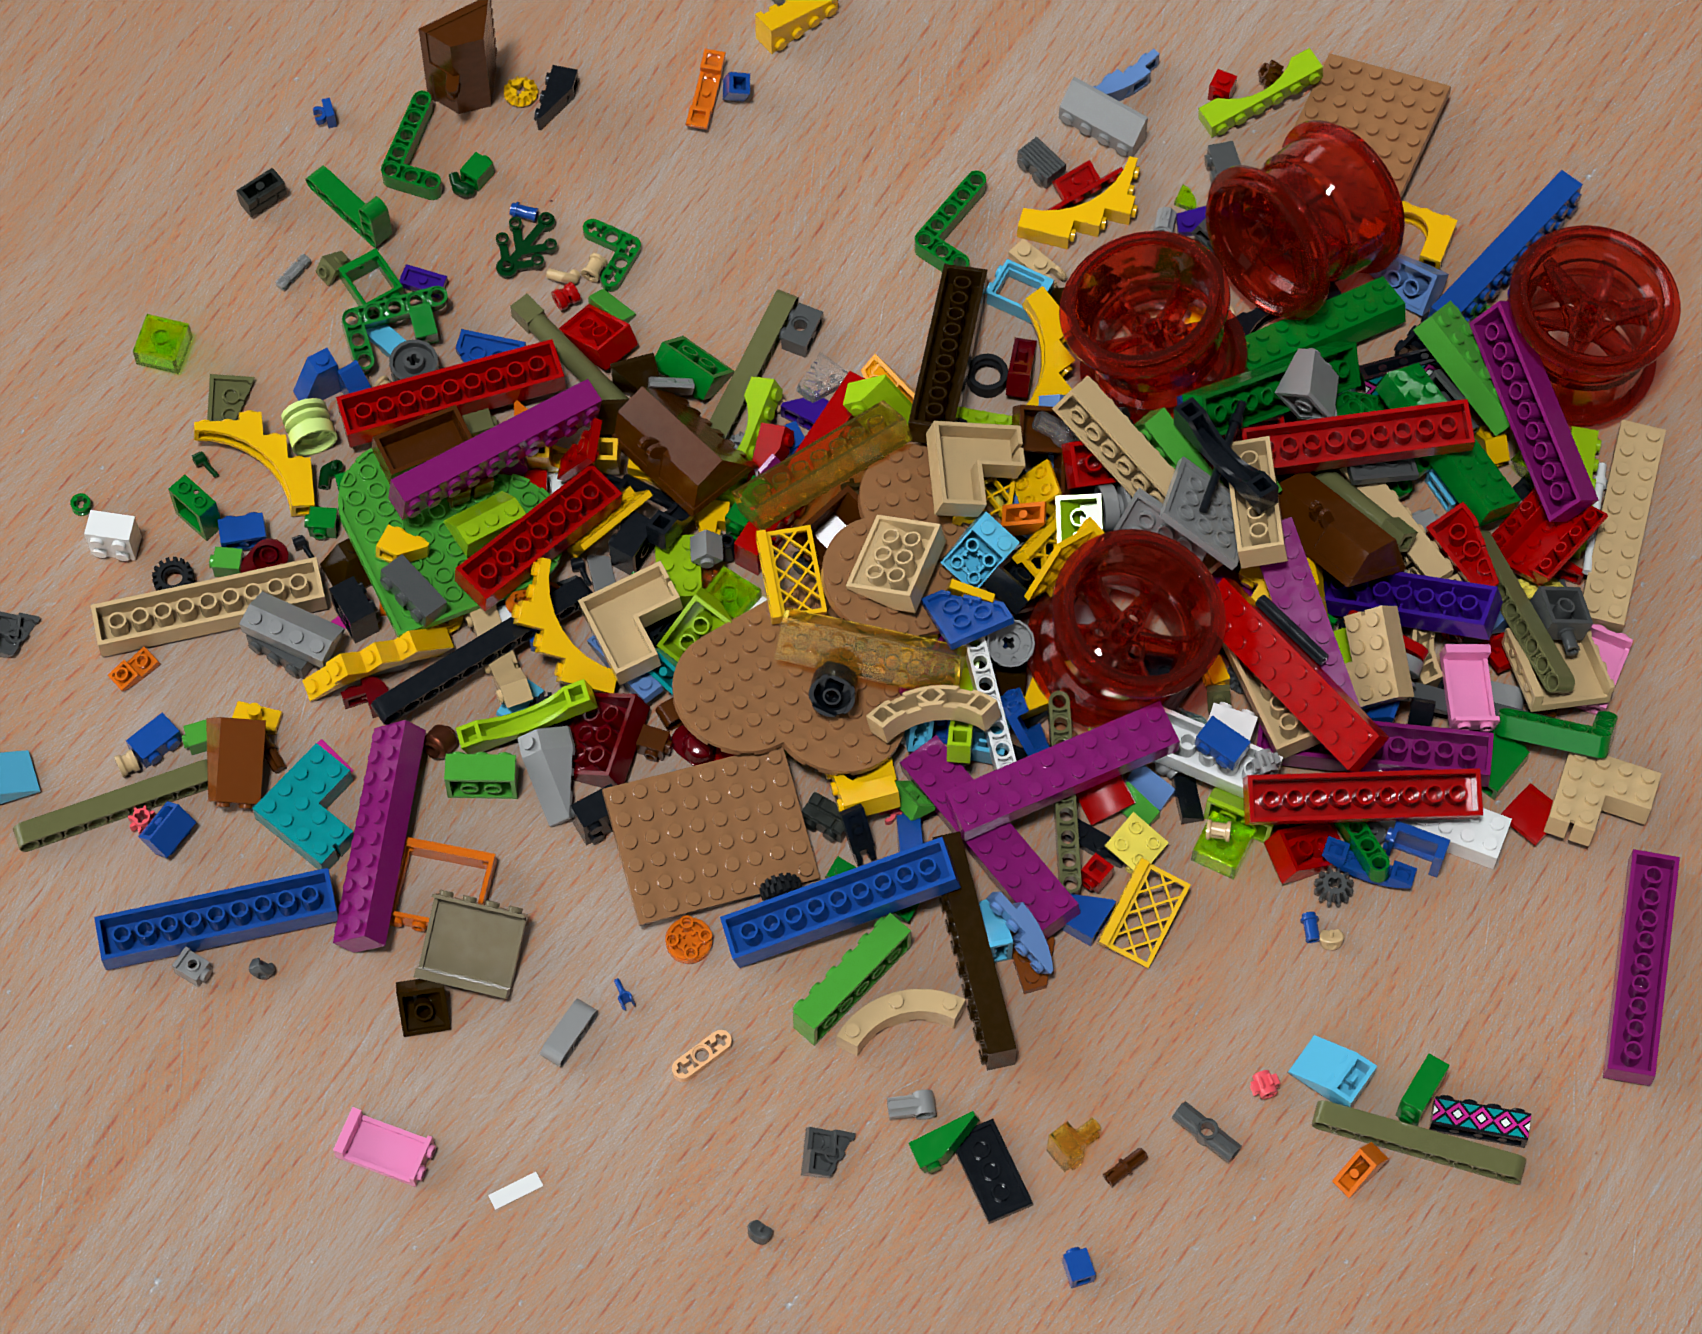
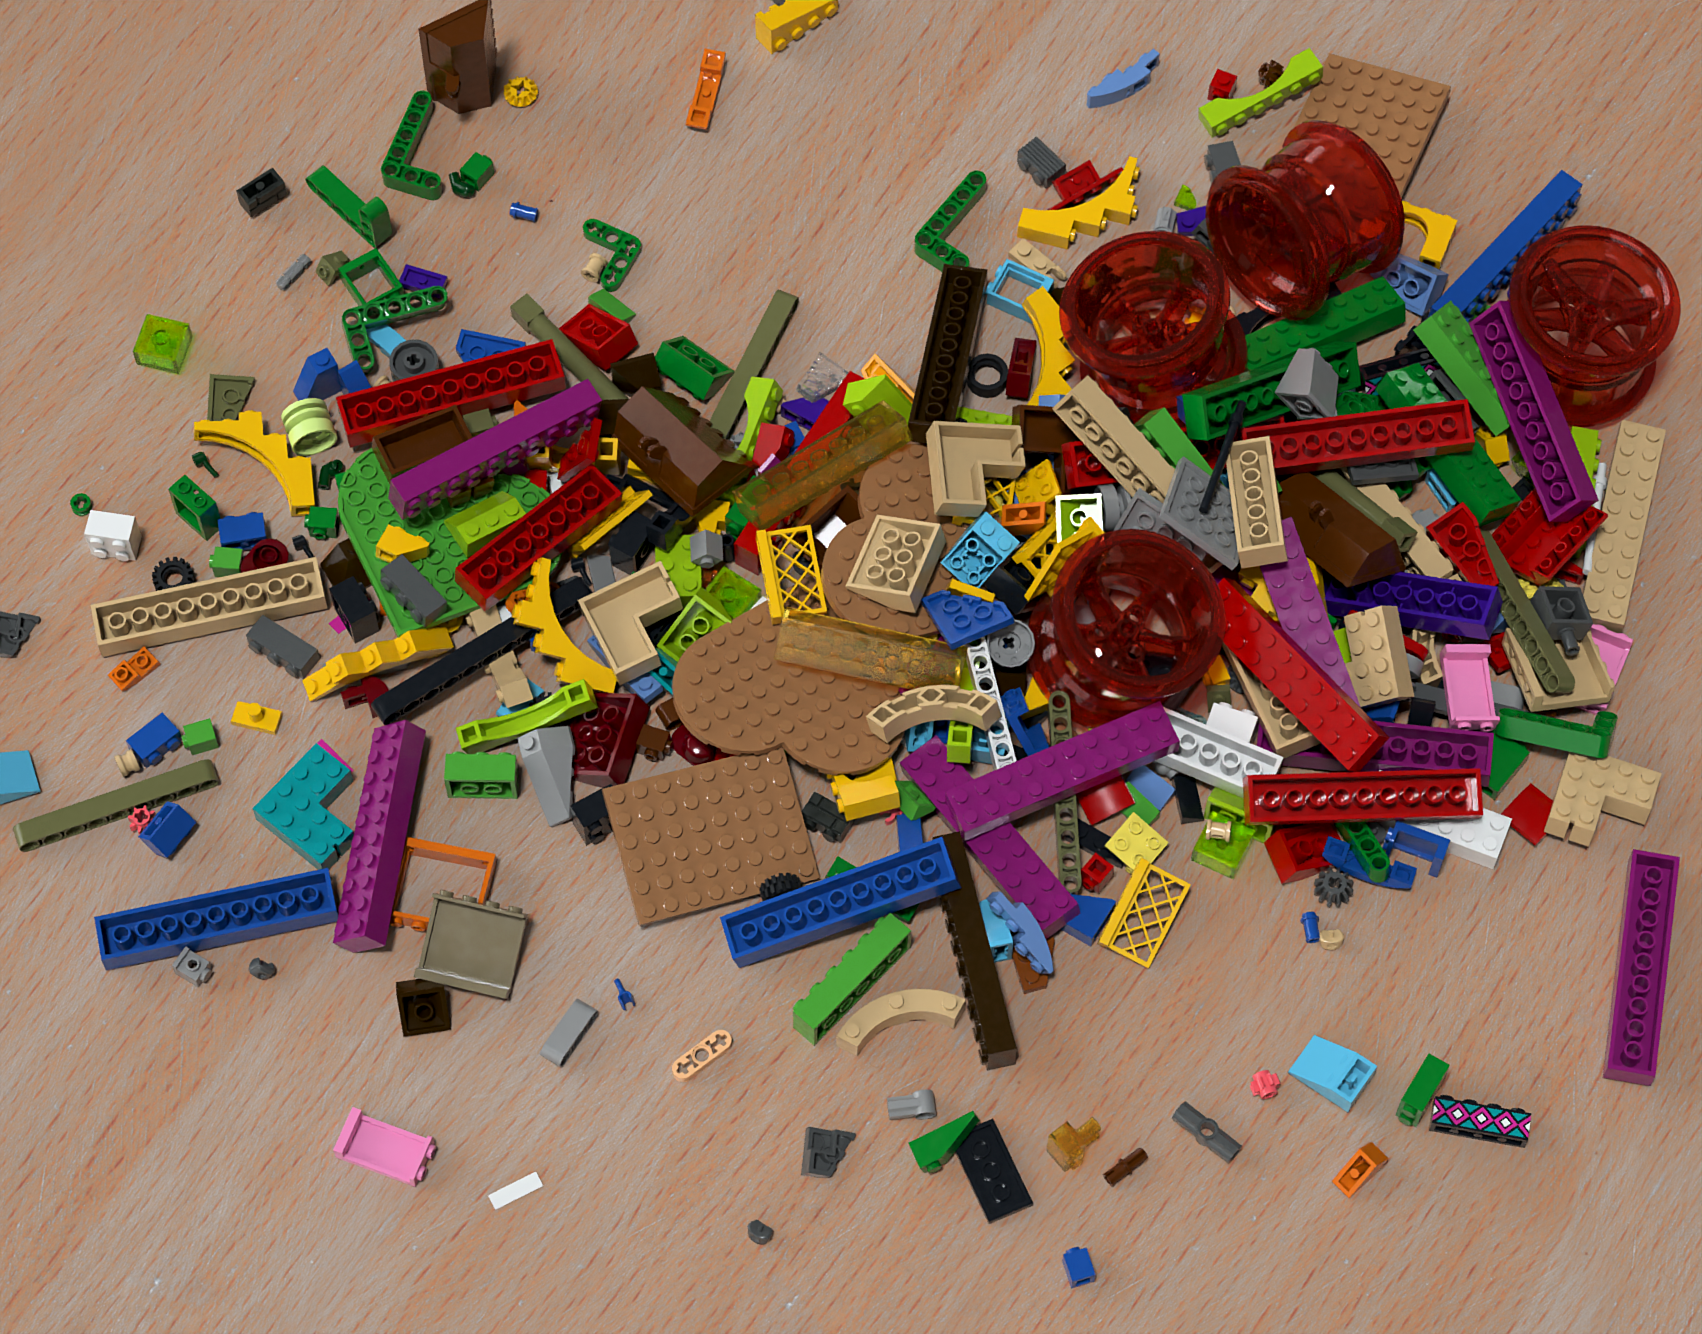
dark orange slope [206,717,266,809] -> none
light grey slope [239,591,345,668] -> none
reddish brown axle [263,730,285,773] -> none
blue tile [313,97,337,128] -> none
green slope [408,302,439,344] -> none
copper head [423,724,457,759] -> none
dark green plant [496,212,557,279] -> none
black slope [534,65,579,130] -> none
tan arm [546,268,581,284] -> none
red wheel [551,281,581,311] -> none
light grey slope [648,377,695,395] -> none
orange tile [665,915,713,964] -> none
blue brick [723,72,750,102] -> none
dark grey brick [779,303,823,358] -> none
black brick [809,661,858,717] -> none
black hinge [839,803,876,866] -> none
clear piece [1032,411,1081,448] -> none
light grey slope [1059,77,1148,157] -> none
black arch [1174,397,1279,514] -> none
blue brick [1195,715,1251,771] -> none
light grey gear [1251,748,1281,775] -> none
black axle [1255,595,1329,665] -> none
olive beam [1312,1100,1526,1184] -> none

